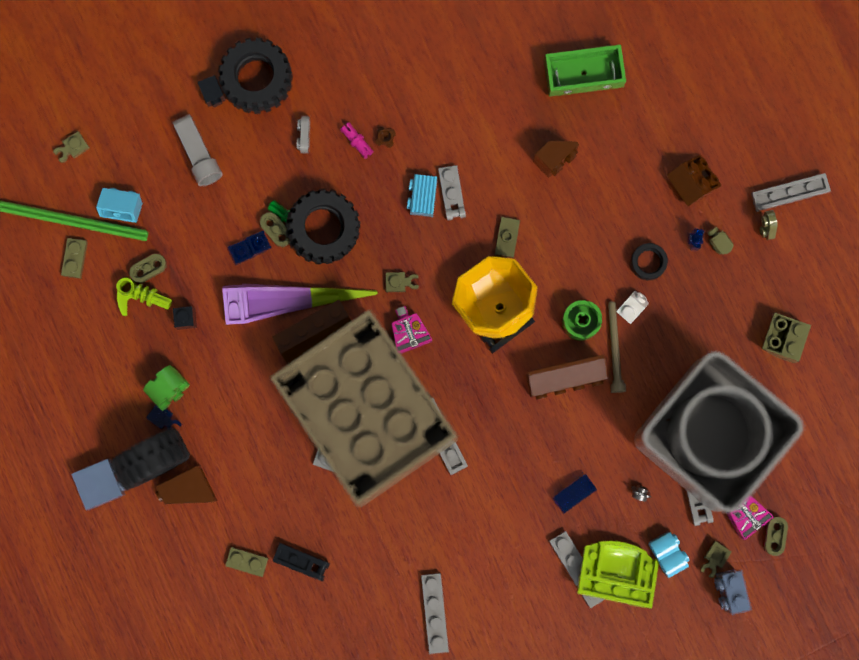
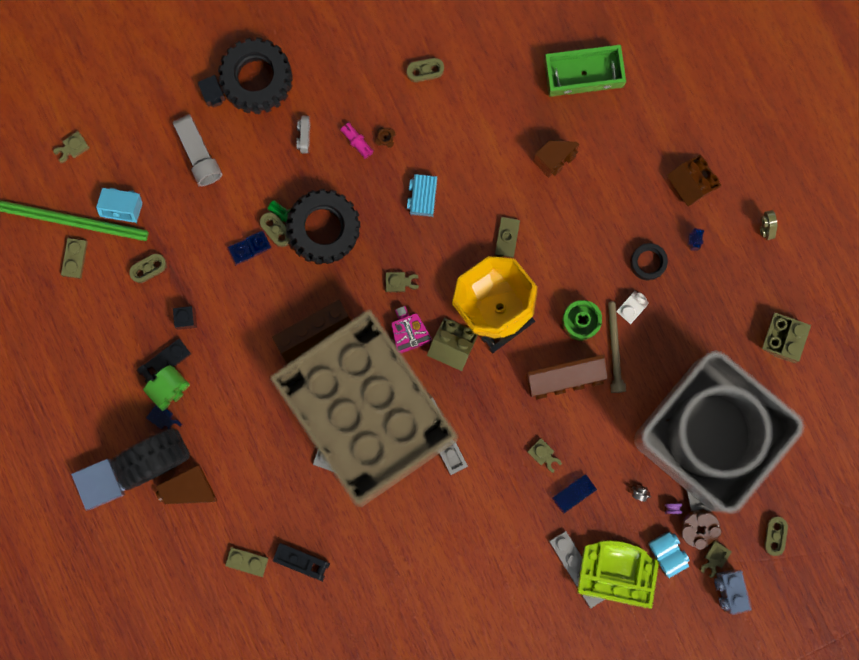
lime piece [117,278,172,316] -> none
medium lavender plate [222,284,378,325] -> none
light grey plate [421,573,449,654] -> none
light grey plate [438,165,466,220] -> none
olive arm [707,226,734,254] -> none
torso [726,496,773,540] -> none
light grey plate [751,173,831,212] -> none
none -> black plate [136,338,191,384]
none -> olive plate [407,58,444,82]
none -> olive slope [427,317,478,371]
none -> olive plate [527,438,562,473]
none -> medium lavender bush [664,504,682,514]
none -> reddish brown plate [681,510,721,549]

